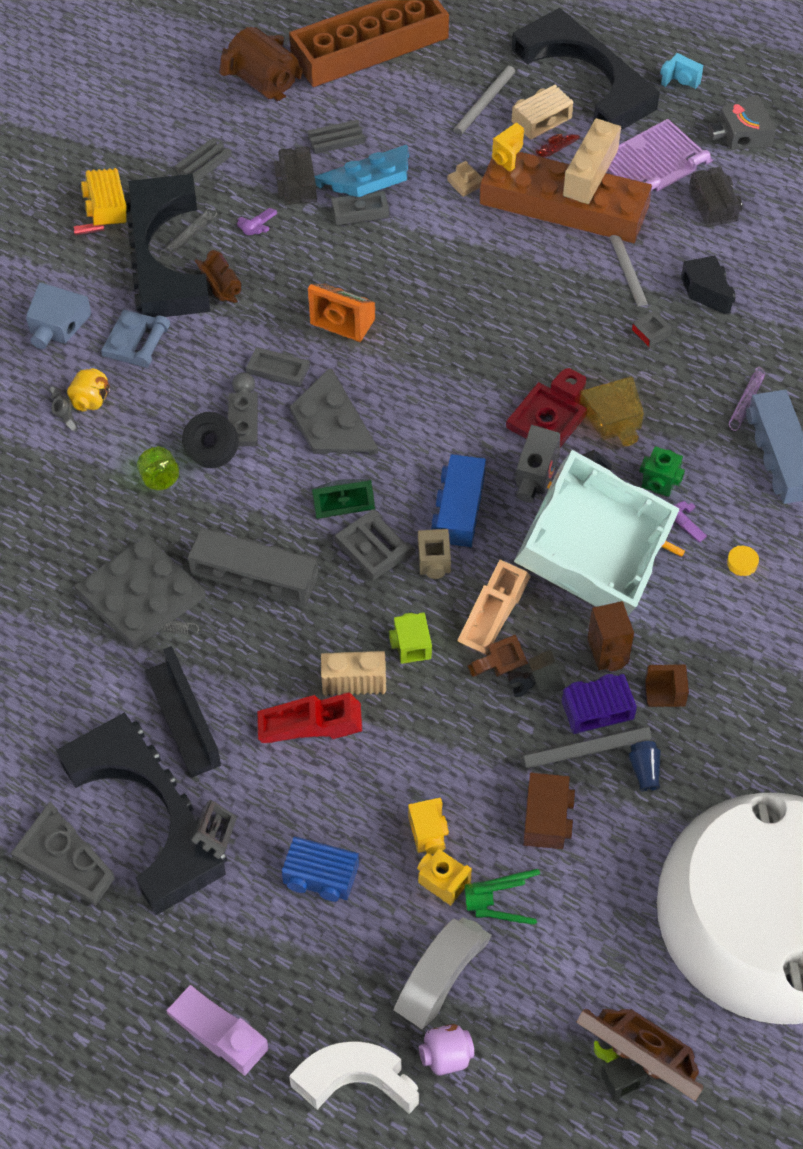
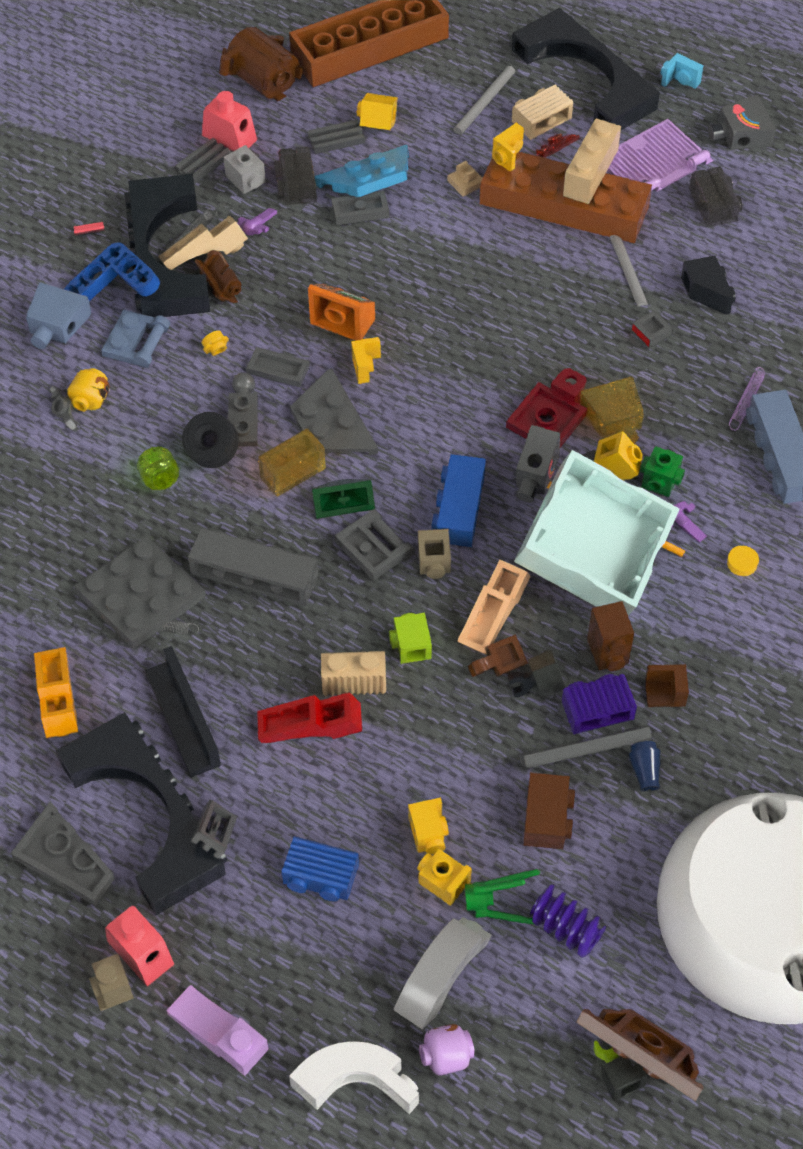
yellow brick [81,168,126,226] -> none
none -> light orange slope [34,647,78,738]
none -> blue beam [64,242,160,301]
none -> dark tan brick [89,954,134,1011]
none -> coral torso [105,906,174,986]
none -> tan slope [158,216,248,270]
none -> yellow plate [201,331,229,356]
none -> coral torso [202,91,257,151]
none -> light grey brick [223,145,266,194]
none -> clear yellow brick [258,428,326,497]
none -> yellow bracket [351,337,381,384]
none -> yellow brick [357,93,398,130]
none -> dark purple piece [530,884,606,958]
none -> yellow brick [594,431,643,481]

